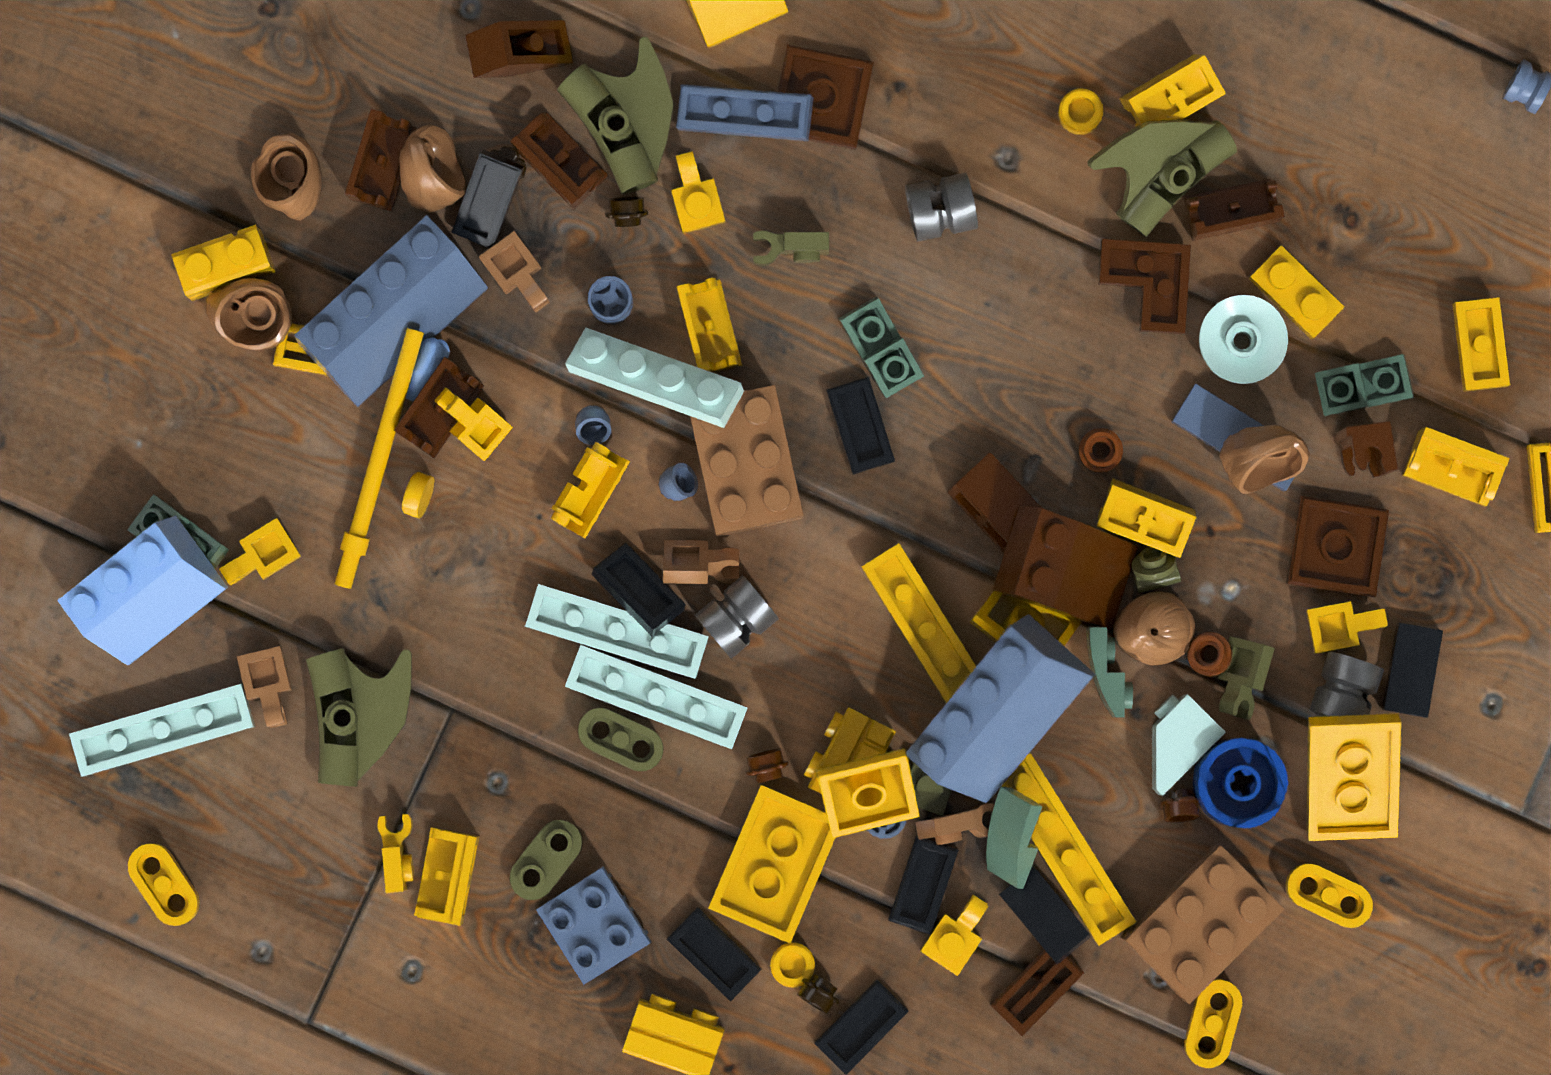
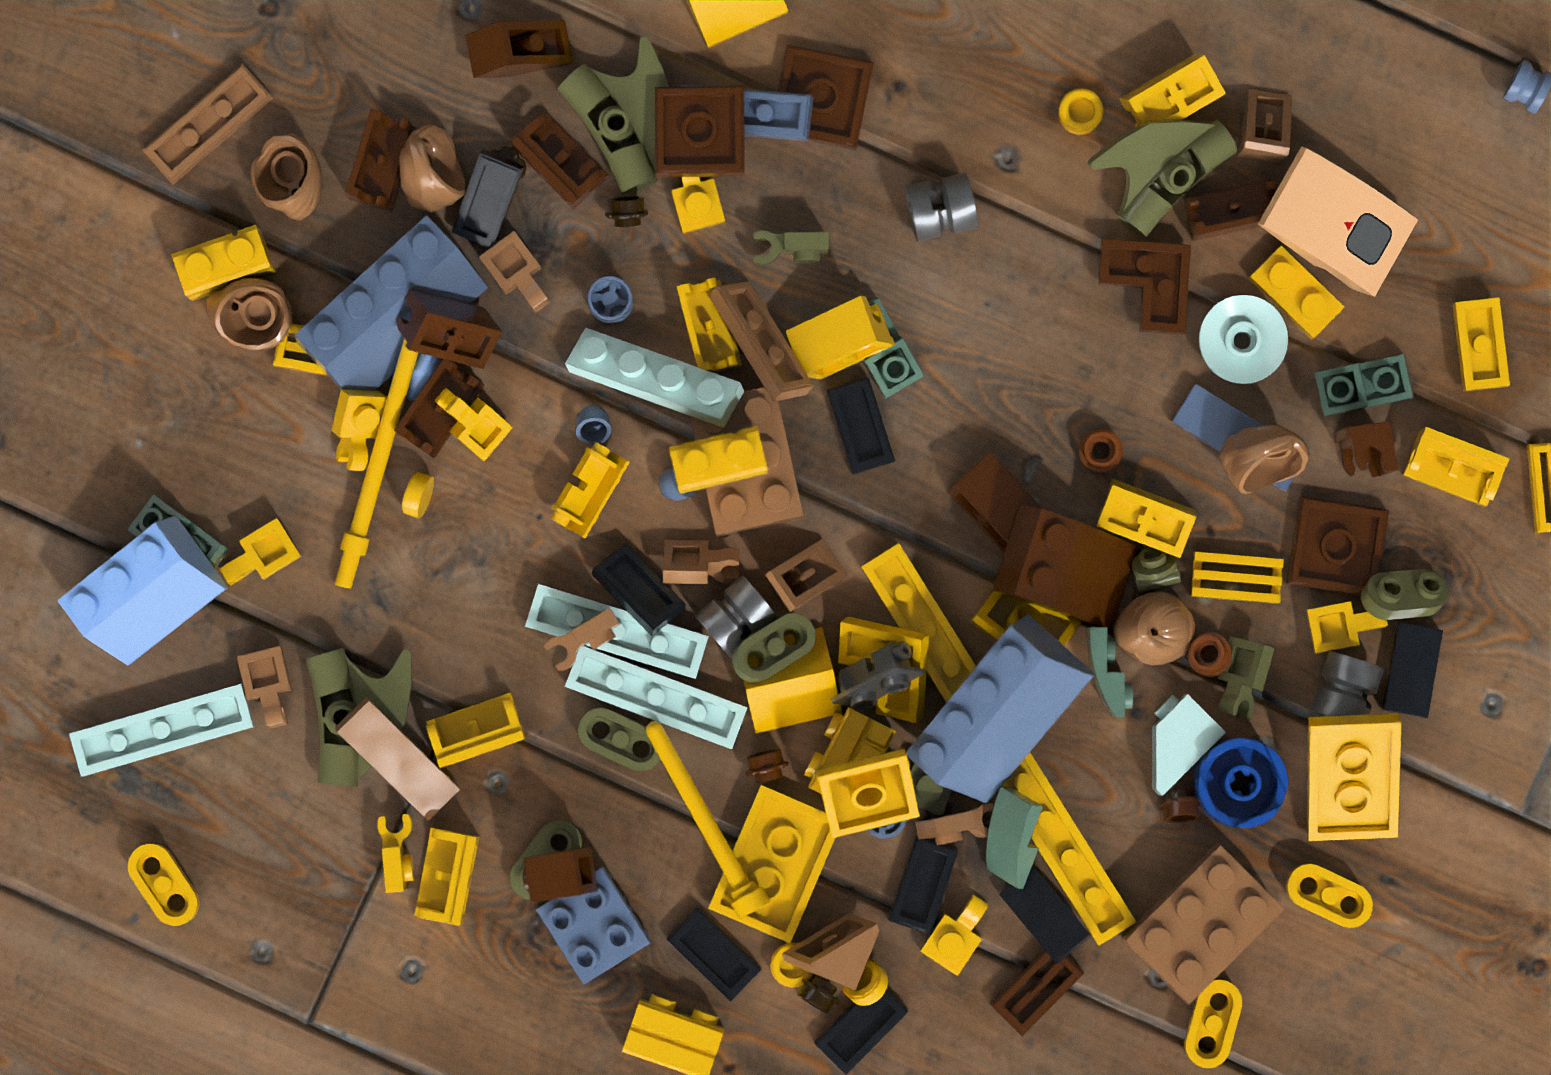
none -> medium nougat tile [142,63,273,185]
none -> yellow plate [331,389,387,471]
none -> tile [335,697,460,821]
none -> reddish brown hinge [397,288,502,369]
none -> yellow hinge [426,692,527,768]
none -> reddish brown brick [523,847,598,902]
none -> medium nougat plate [544,608,620,671]
none -> yellow piece [646,721,771,919]
none -> reddish brown tile [655,85,745,177]
none -> yellow brick [669,426,768,494]
none -> medium nougat tile [709,281,814,402]
none -> olive plate [732,613,816,683]
none -> yellow slope [743,627,842,734]
none -> medium nougat slope [765,539,847,613]
none -> medium nougat slope [782,913,879,990]
none -> yellow hinge [786,296,895,380]
none -> flat silver hinge [831,641,925,711]
none -> yellow plate [838,616,929,723]
none -> yellow tile [841,958,888,1006]
none -> yellow tile [1190,552,1284,604]
none -> medium nougat slope [1237,89,1292,164]
none -> light nougat slope [1258,147,1418,297]
none -> olive plate [1361,569,1448,620]

